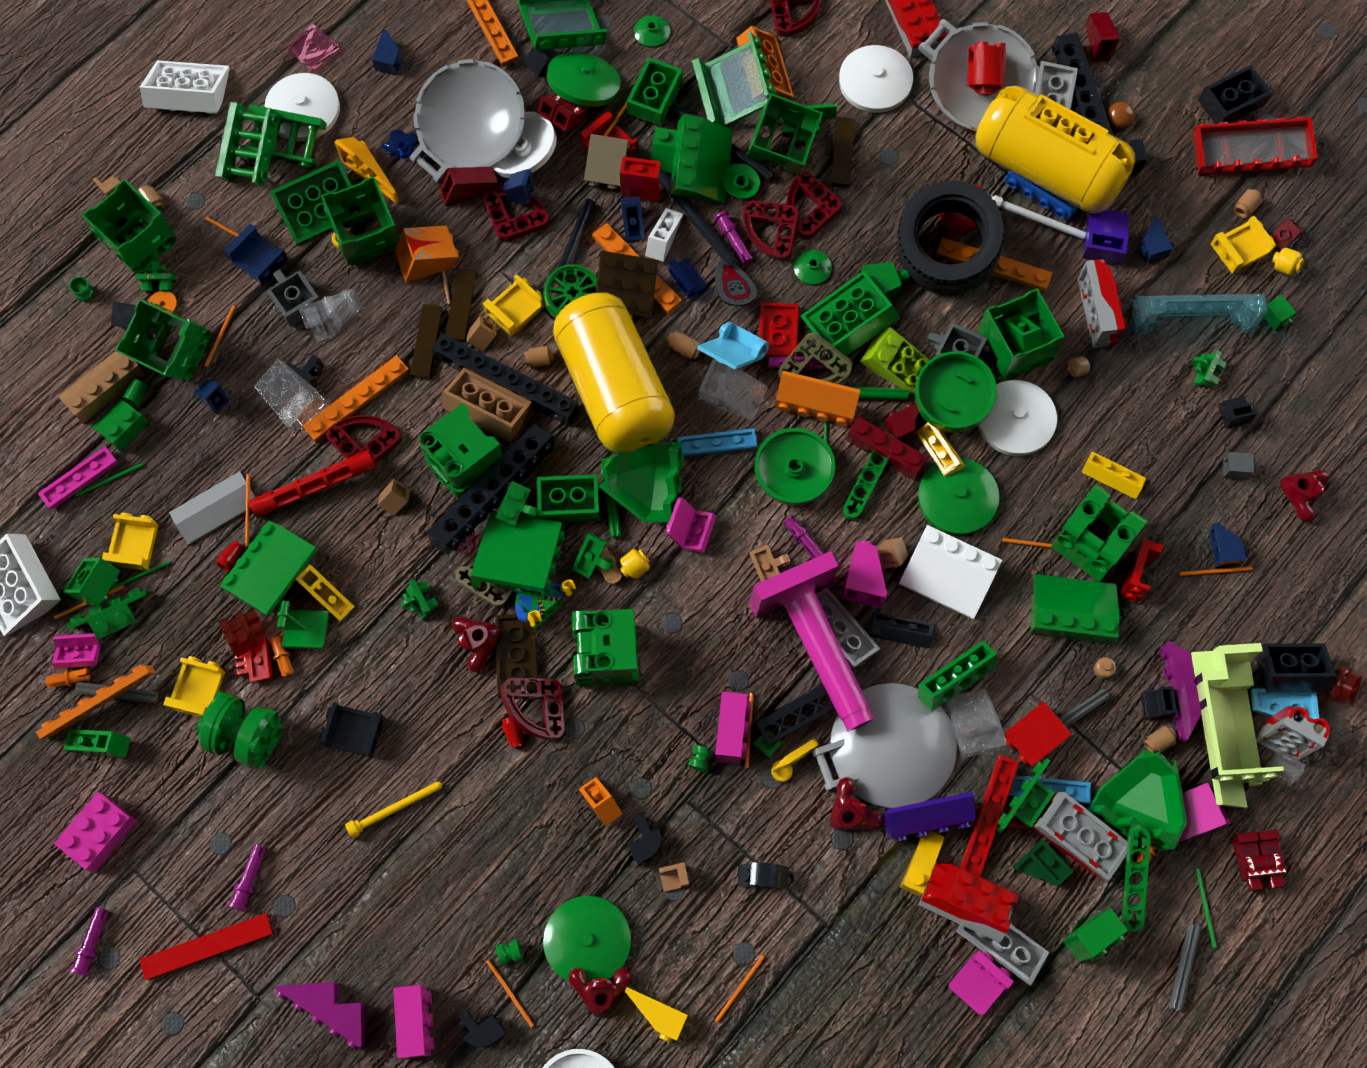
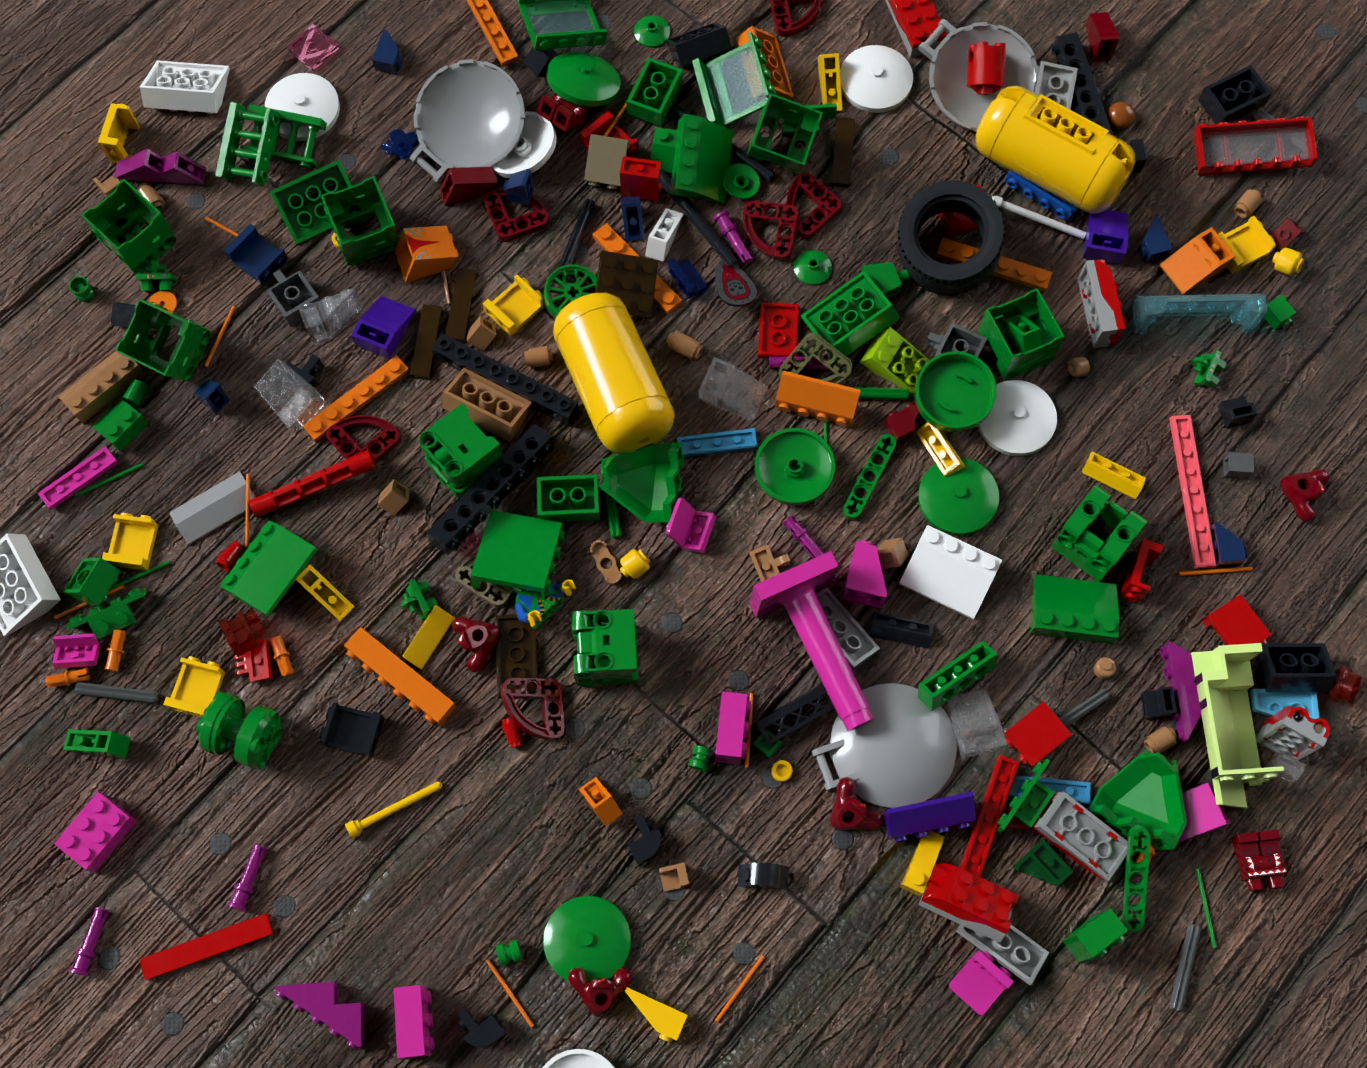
orange plate [36,664,156,739] -> none
green plate [277,601,330,650] -> none
light orange wedge [334,137,399,204] -> none
green plate [495,481,538,527] -> none
green plate [572,533,615,579] -> none
medium azure door [697,322,769,370] -> none
yellow piece [771,738,819,772] -> none
dark red arch [846,417,927,481] -> none
orange axle [1002,538,1052,548] -> none
none -> yellow panel [98,103,140,163]
none -> orange axle [105,630,126,672]
none -> magenta slope [114,149,206,185]
none -> orange brick [344,627,457,726]
none -> dark purple slope [351,296,416,359]
none -> yellow slope [402,605,455,670]
none -> black slope [665,22,732,68]
none -> yellow slope [818,53,842,111]
none -> orange slope [1159,227,1235,294]
none -> coral tile [1169,415,1217,569]
none -> red panel [1202,594,1272,645]

